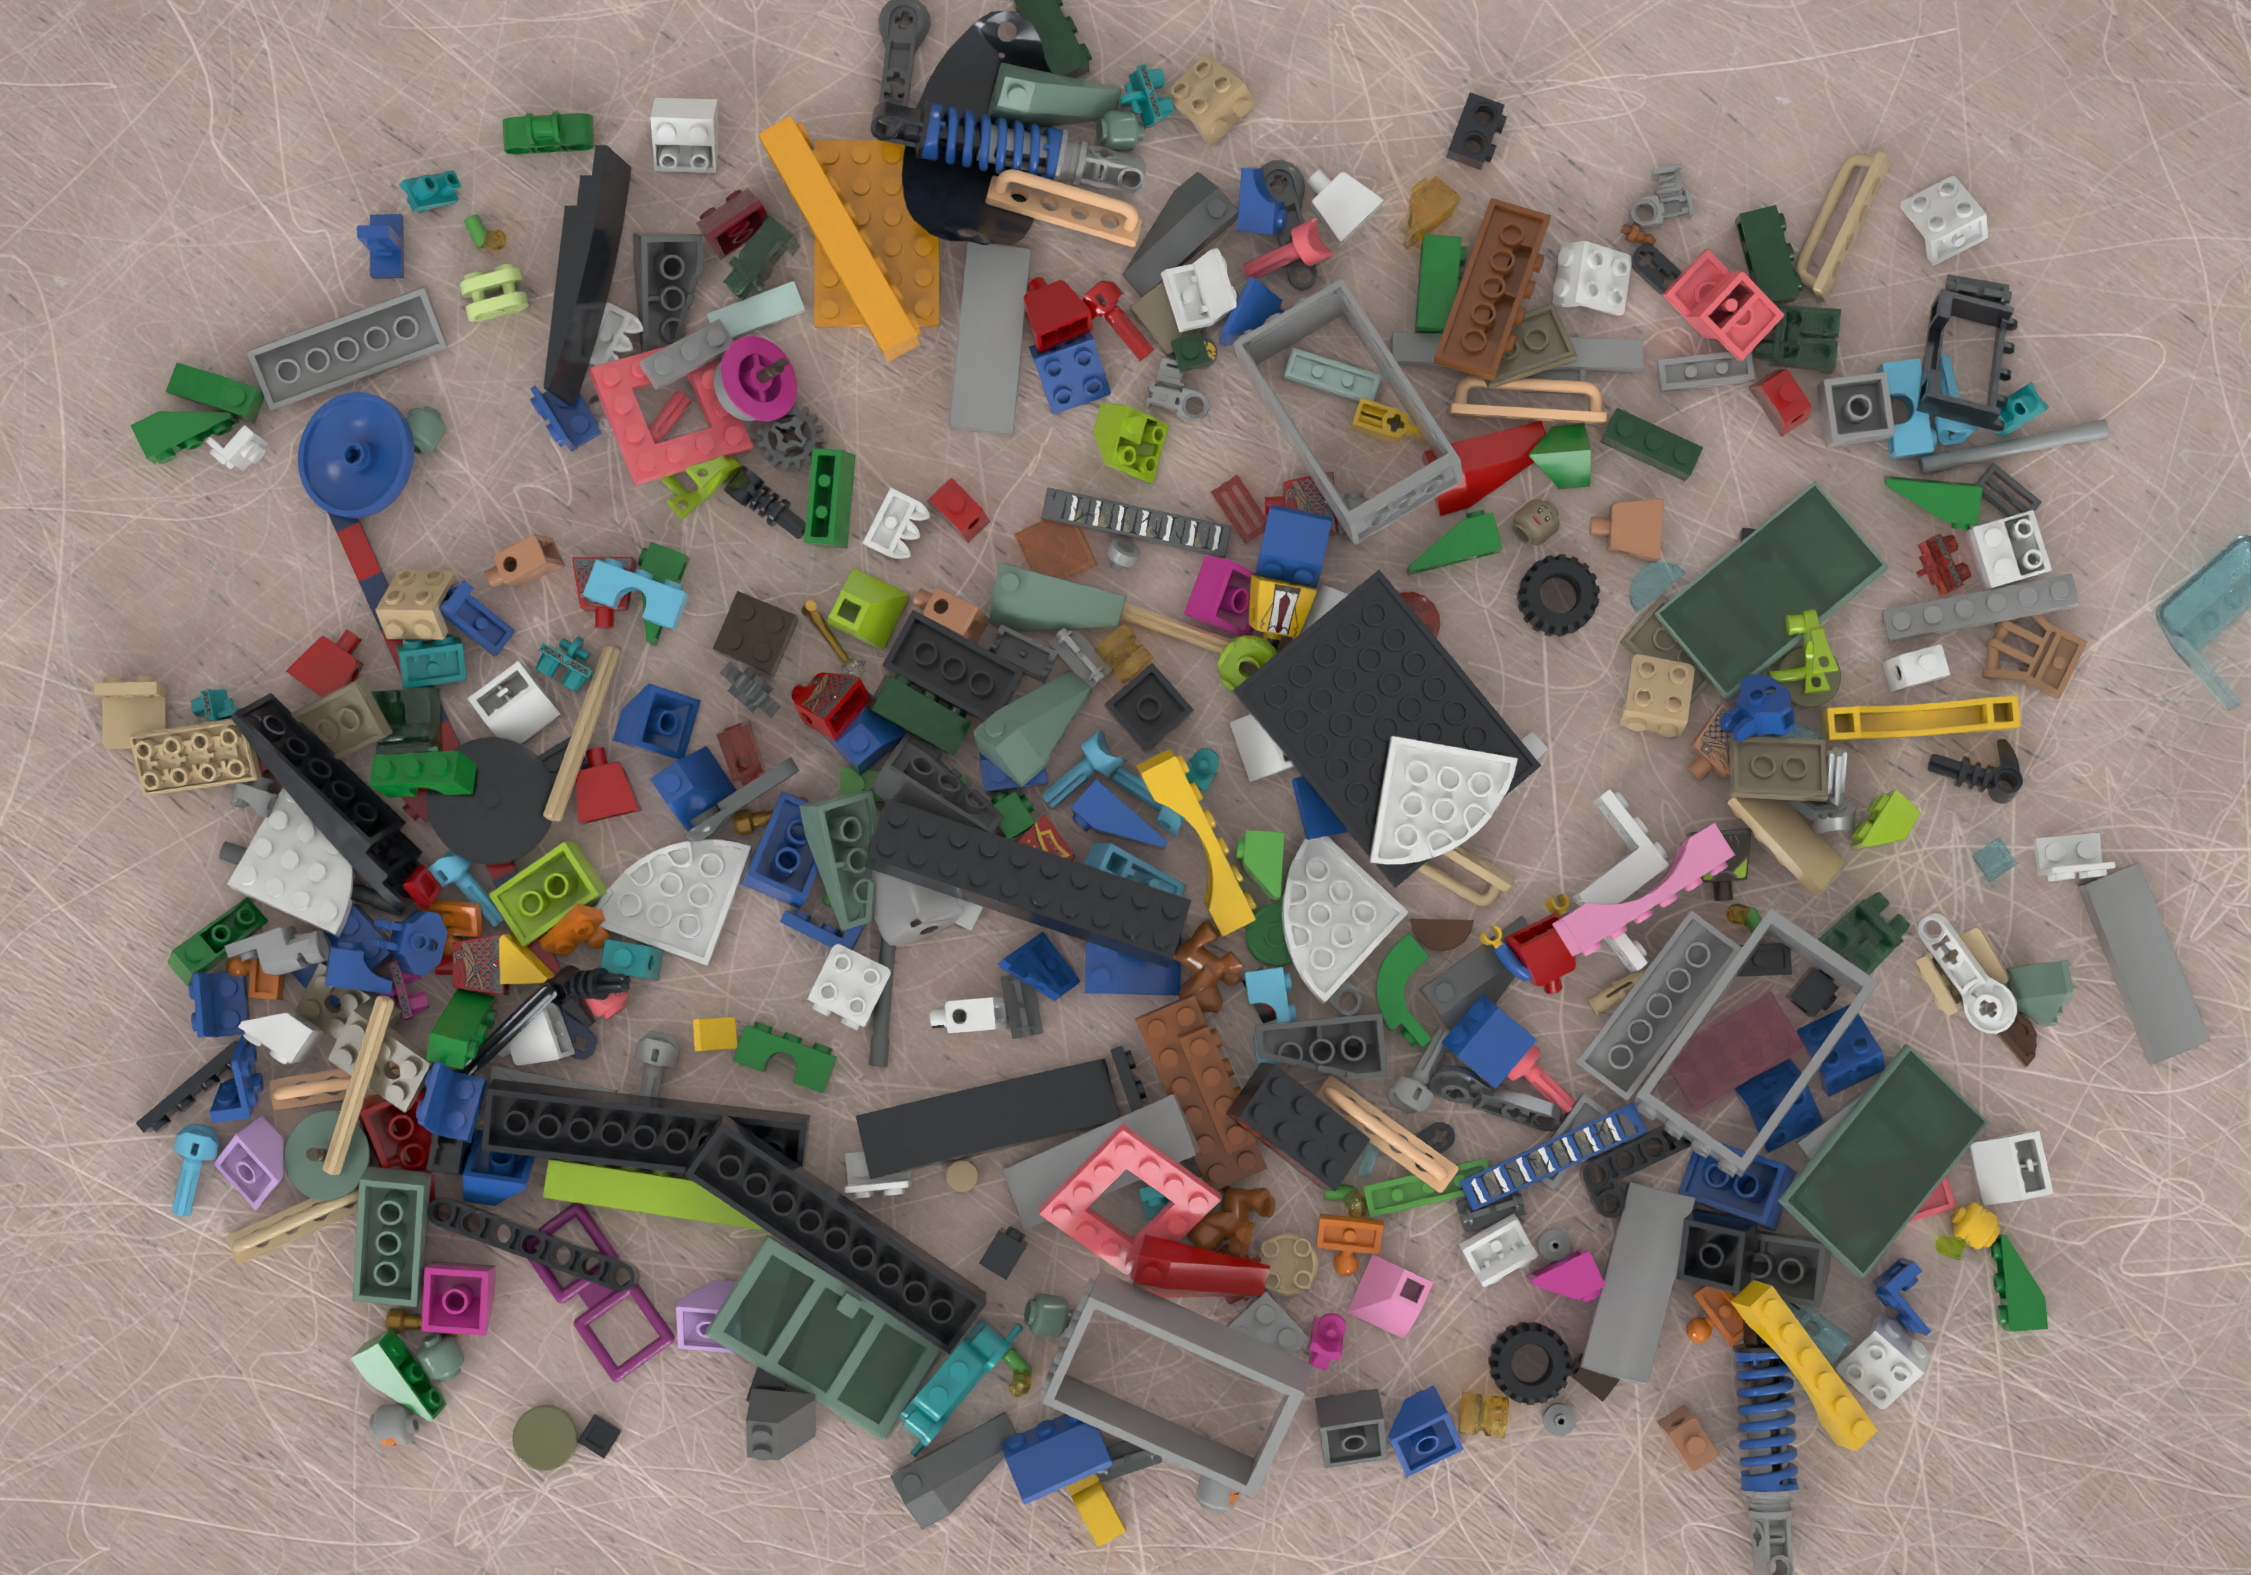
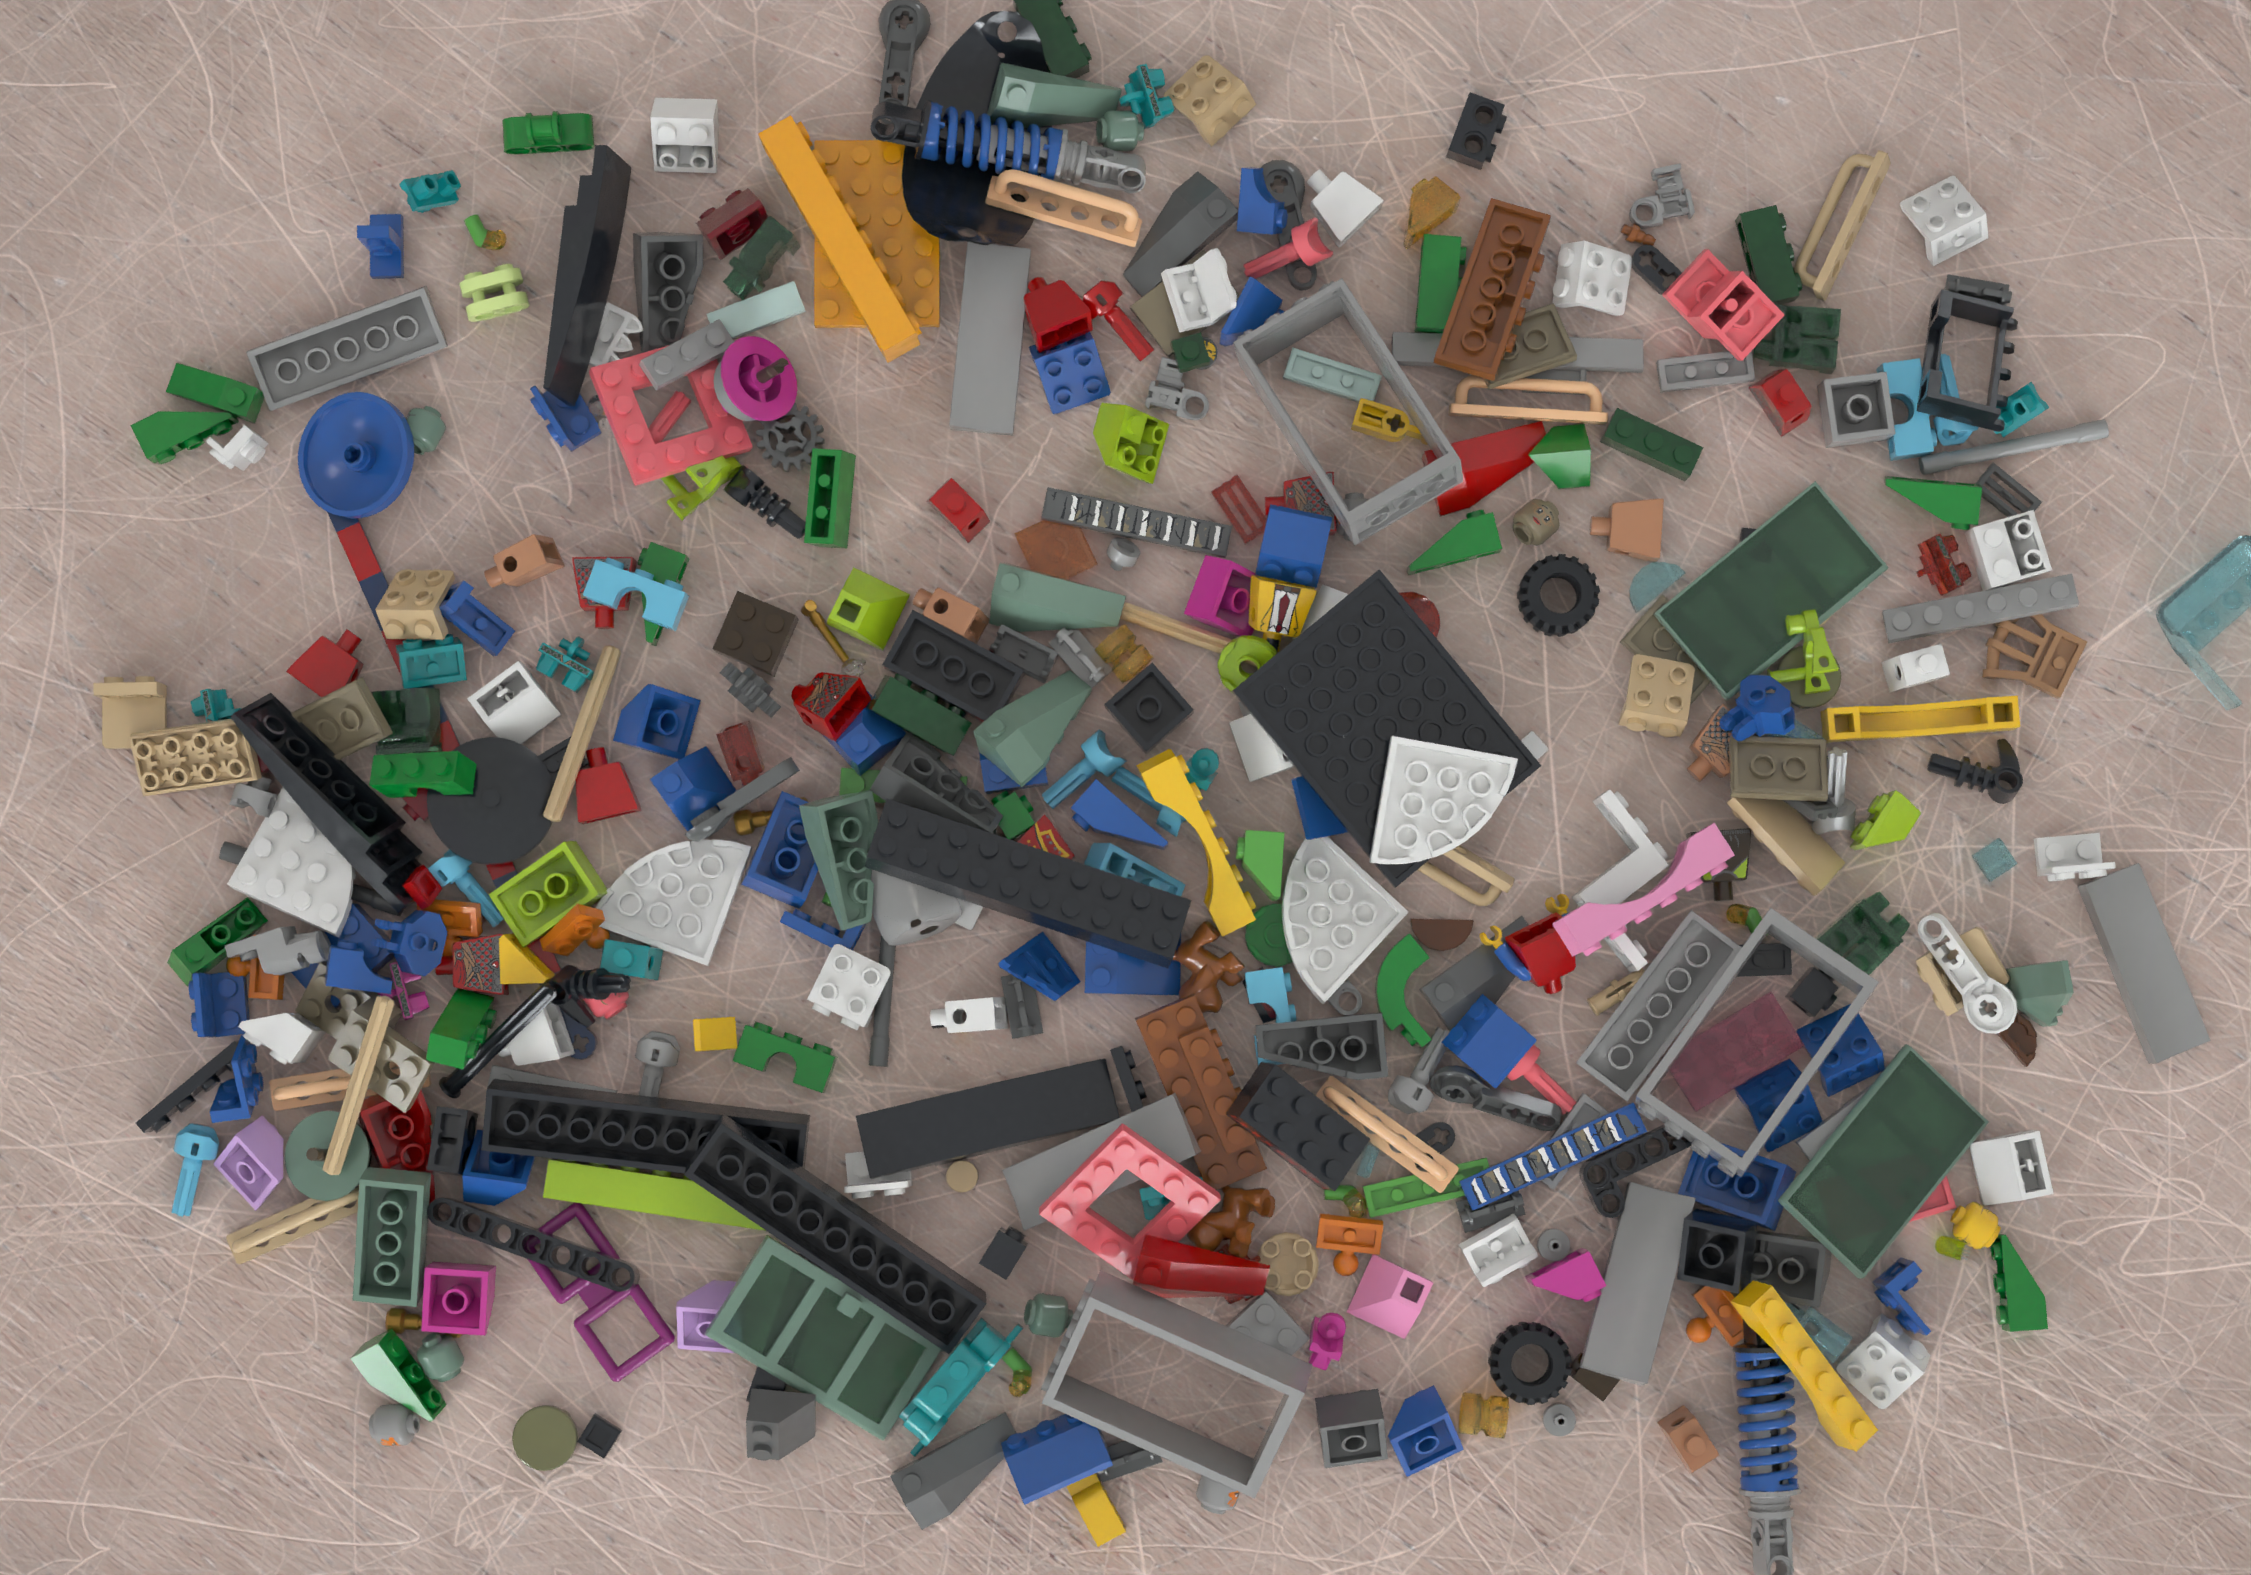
blue bracket [416,1061,488,1143] -> none
white plate [863,487,930,559] -> none

